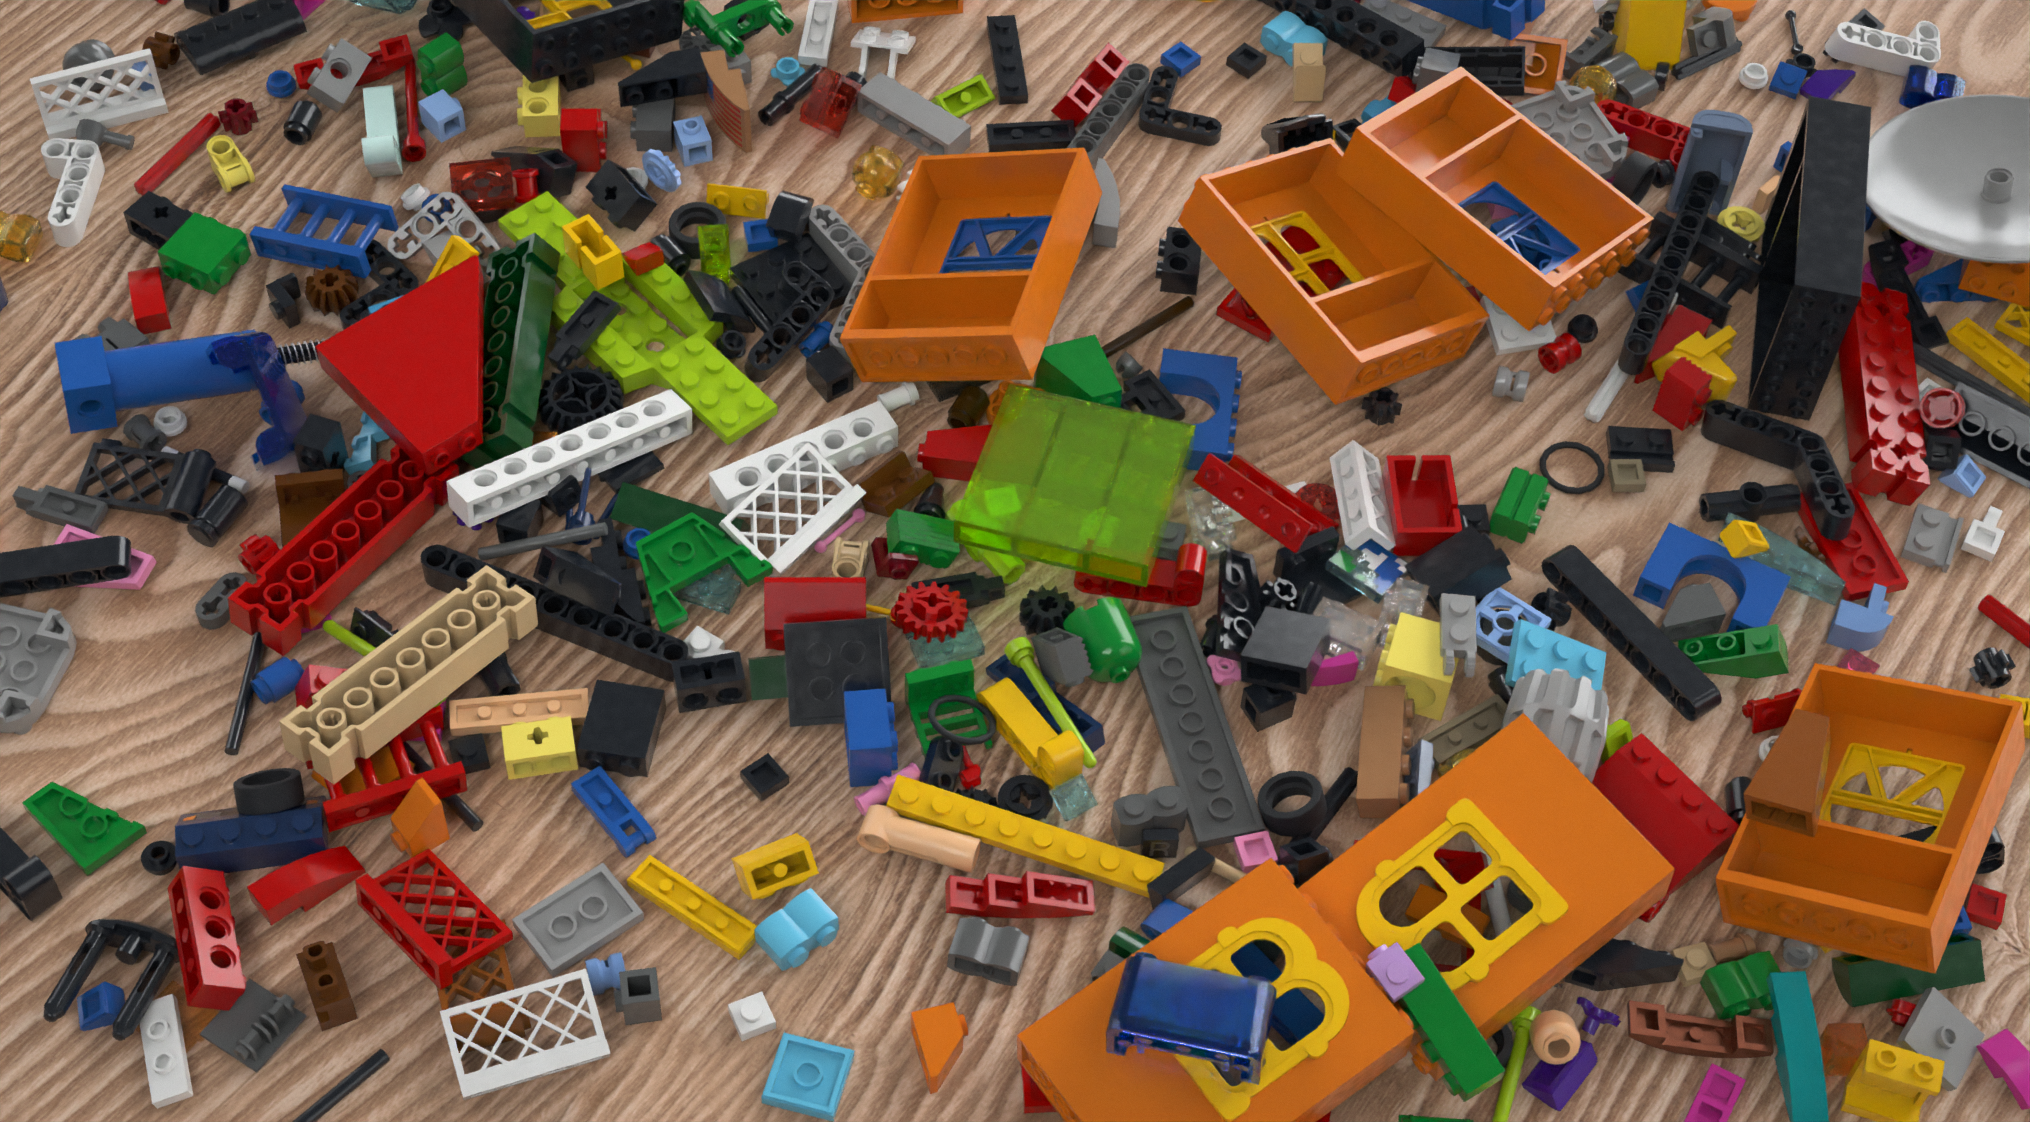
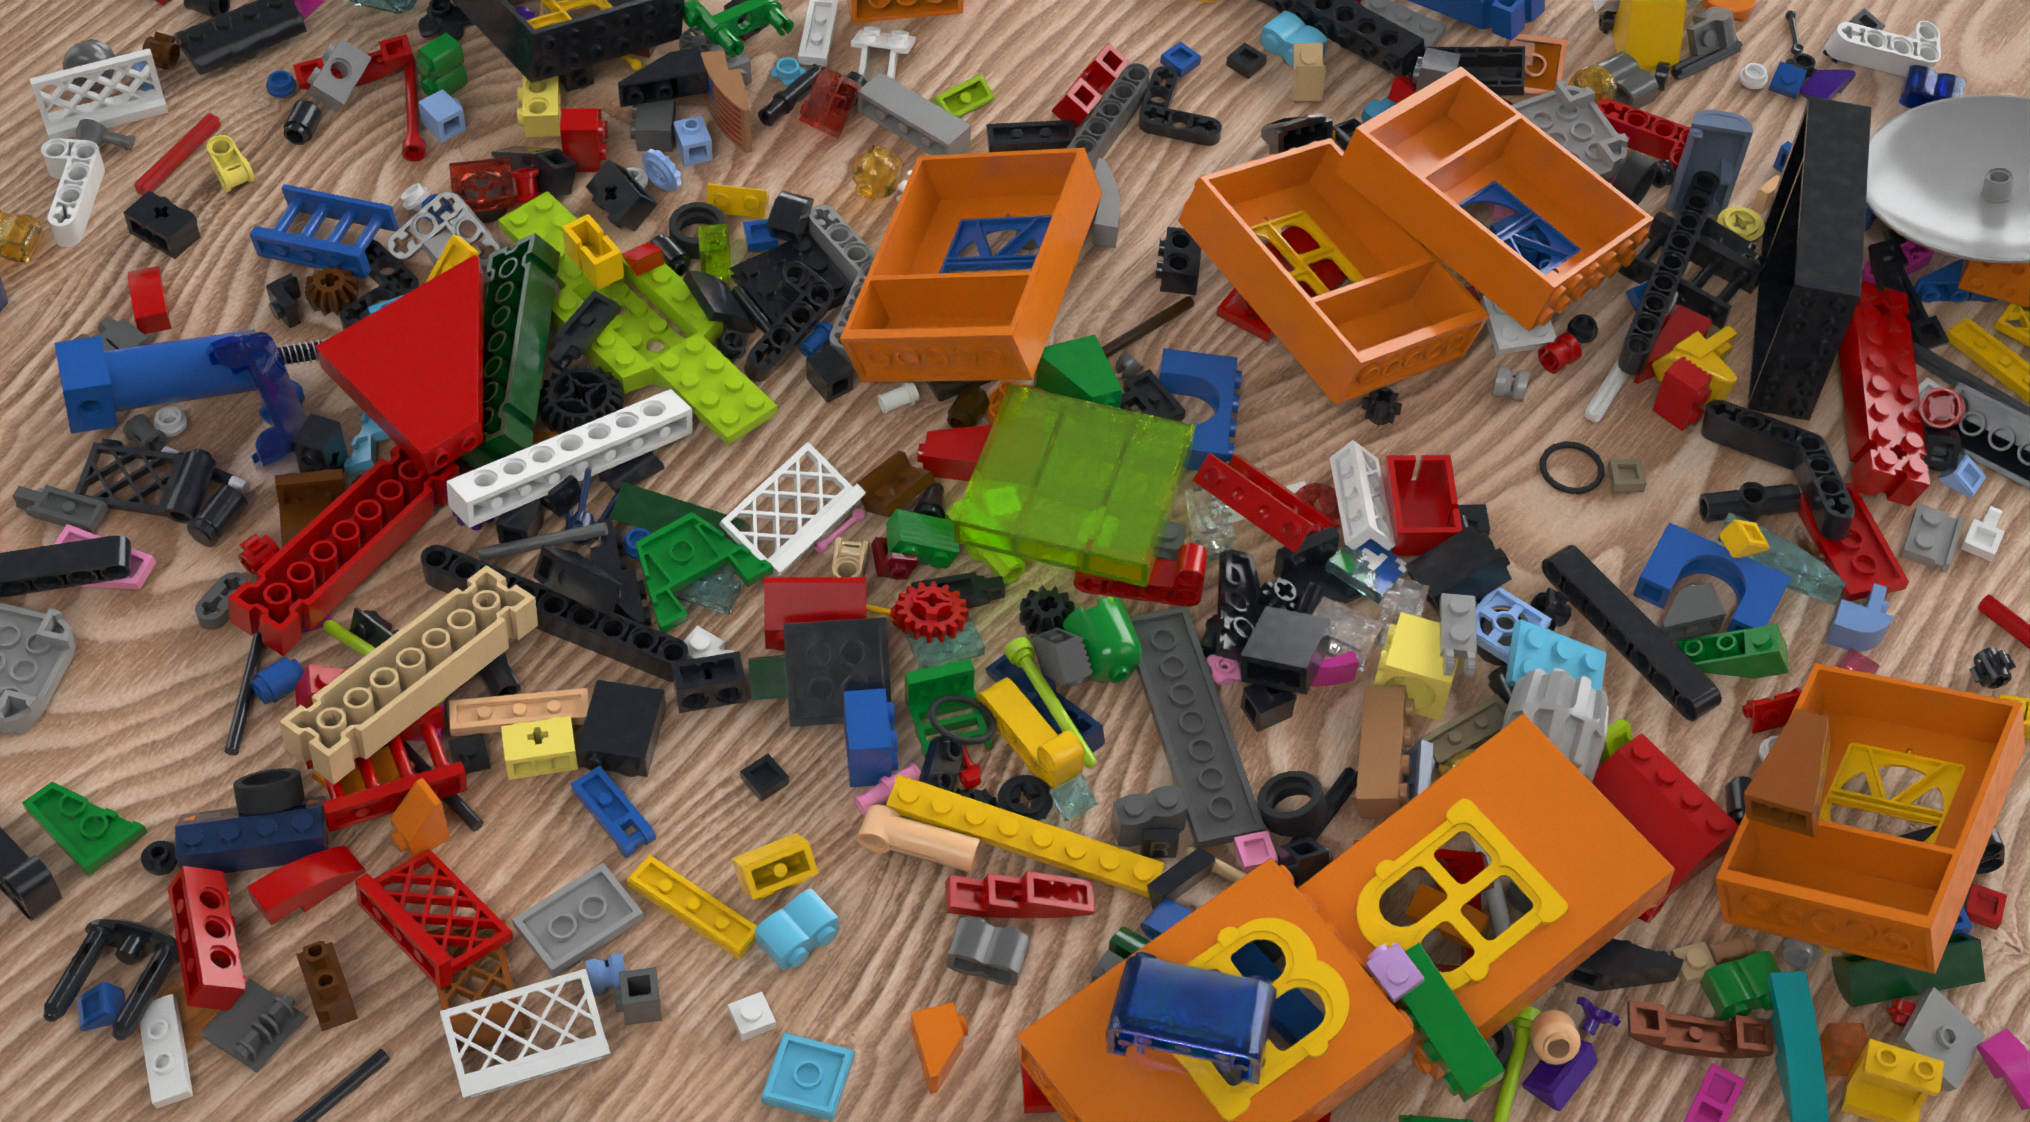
green brick [158,212,251,295] -> none
dark red gear [218,98,258,135] -> none
light aqua beam [361,85,403,178] -> none
white brick [709,400,898,515] -> none
black plate [986,15,1028,105] -> none
green brick [1490,467,1551,544] -> none
dark grey hinge [1563,27,1618,85] -> none
black plate [1606,426,1675,473] -> none

